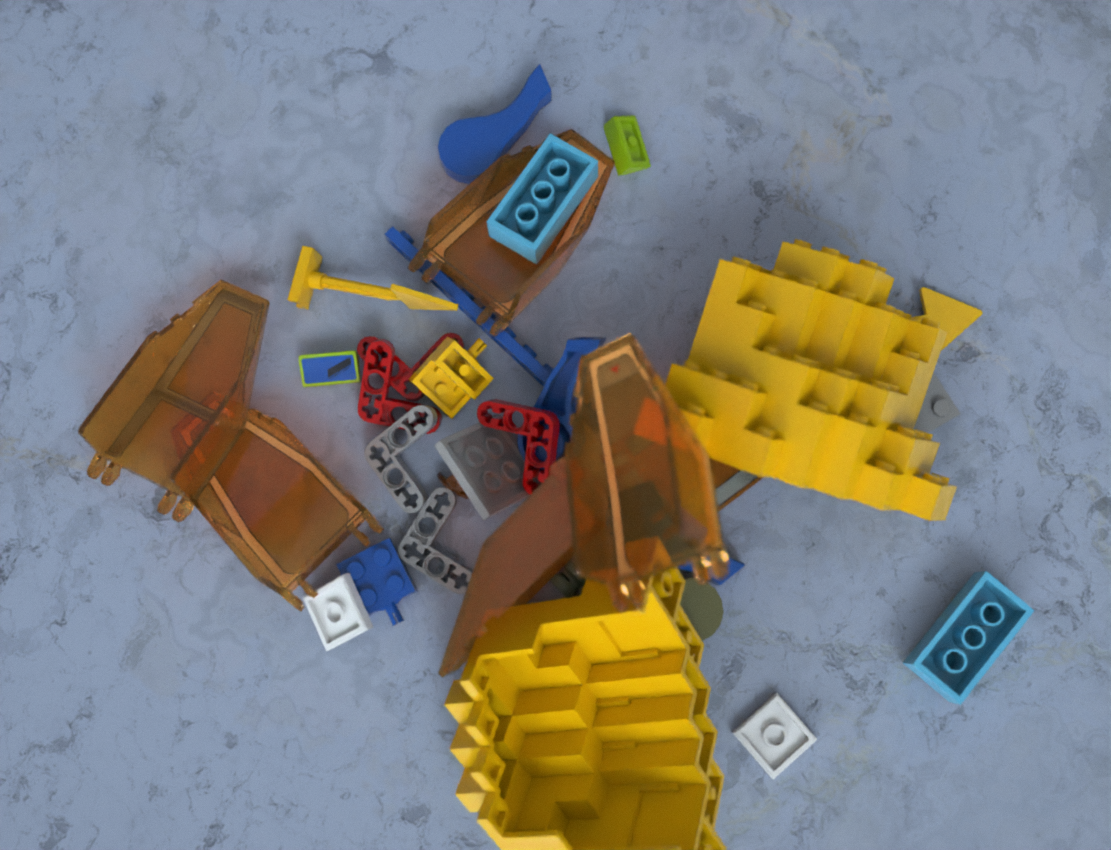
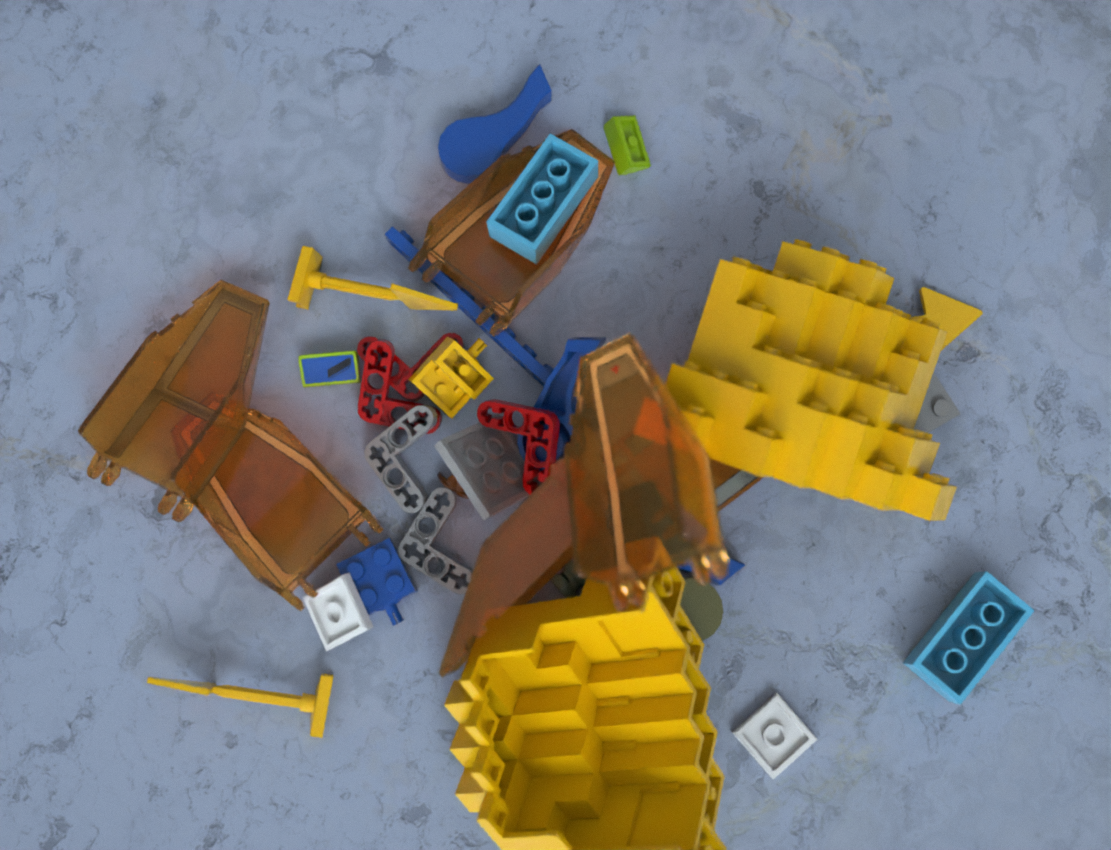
none -> yellow piece [147,673,333,738]

